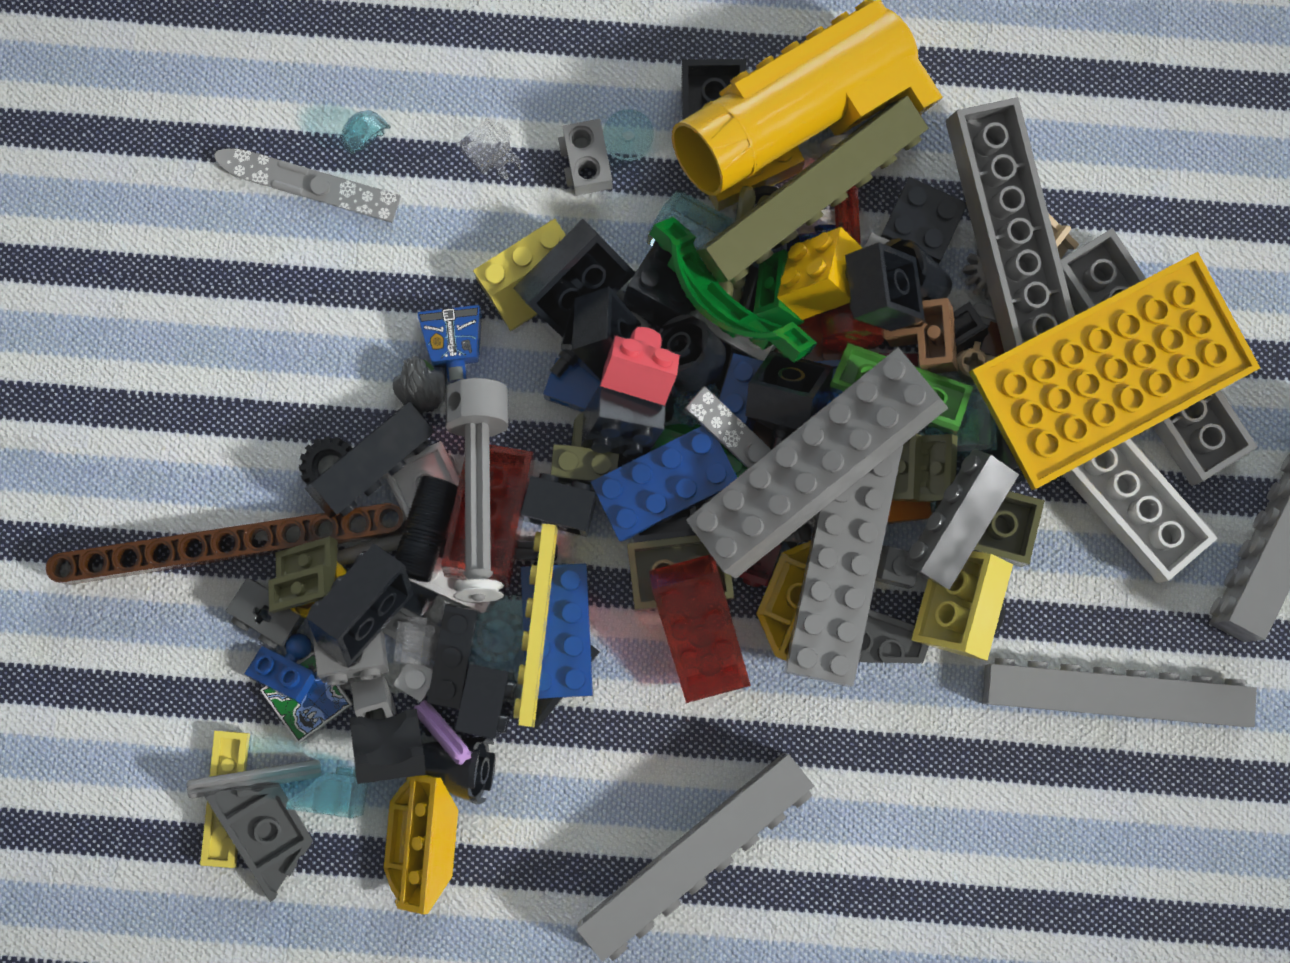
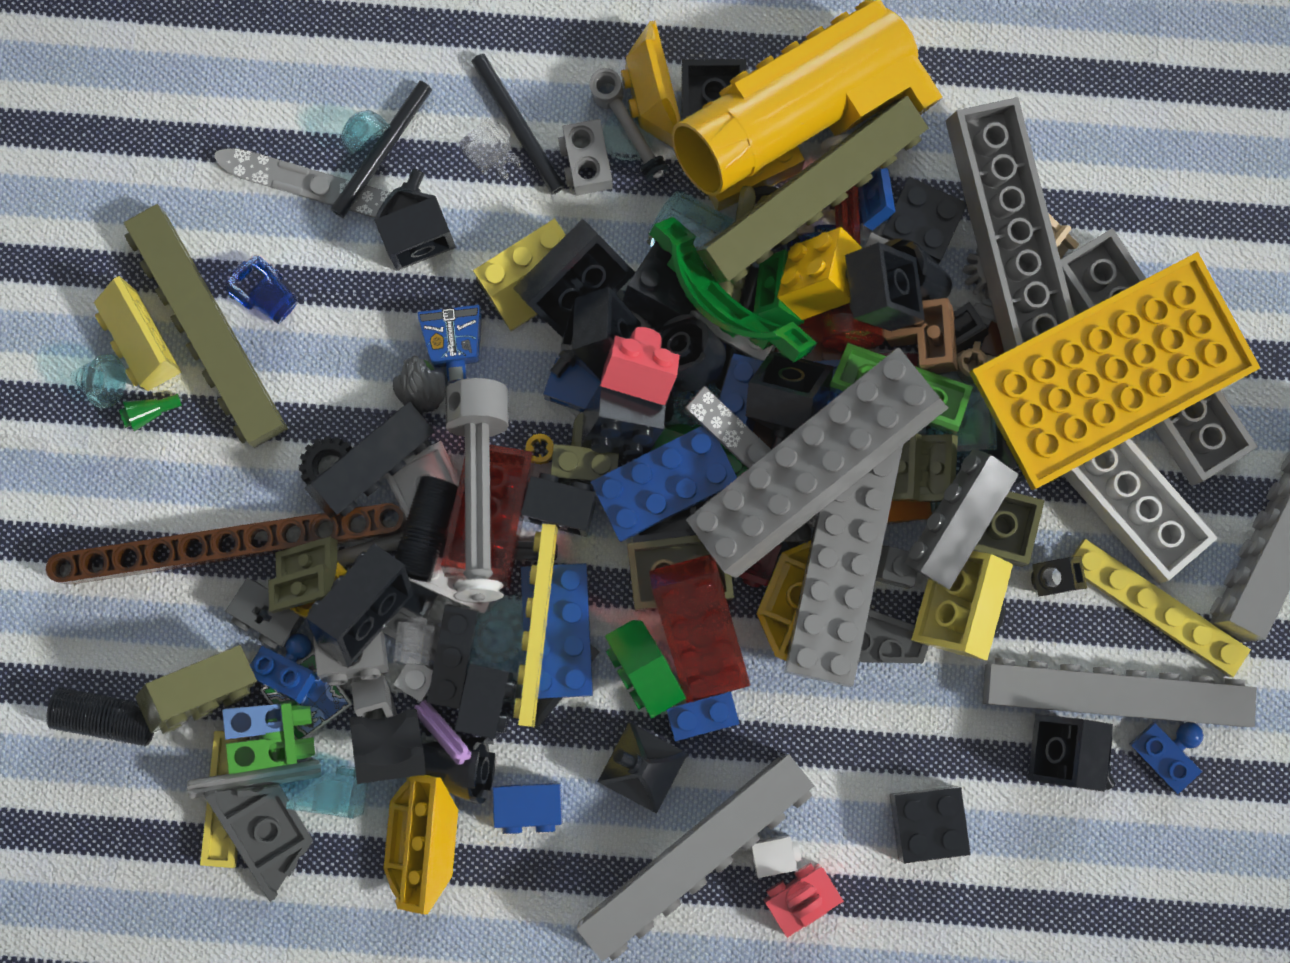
none -> black piece [46,687,155,746]
none -> clear light blue hat [71,354,126,409]
none -> light yellow slope [94,276,182,391]
none -> green cone [119,394,182,432]
none -> olive brick [123,204,288,448]
none -> olive brick [135,645,257,735]
none -> bright green hips [222,703,315,774]
none -> clear blue piece [225,255,299,324]
none -> black piece [330,81,432,218]
none -> black piece [374,168,456,271]
none -> black piece [471,53,565,195]
none -> blue brick [493,783,563,834]
none -> yellow bush [525,434,554,465]
none -> light grey piece [589,68,669,181]
none -> black piece [597,722,688,814]
none -> green hinge [605,620,686,719]
none -> yellow wedge [621,20,681,148]
none -> blue brick [666,691,740,741]
none -> white brick [750,835,802,878]
none -> coral brick [763,863,844,938]
none -> blue plate [840,167,896,231]
none -> black brick [889,786,971,863]
none -> black piece [1028,714,1116,792]
none -> black brick [1031,556,1087,597]
none -> light yellow plate [1072,539,1251,677]
none -> blue plate [1129,722,1204,794]

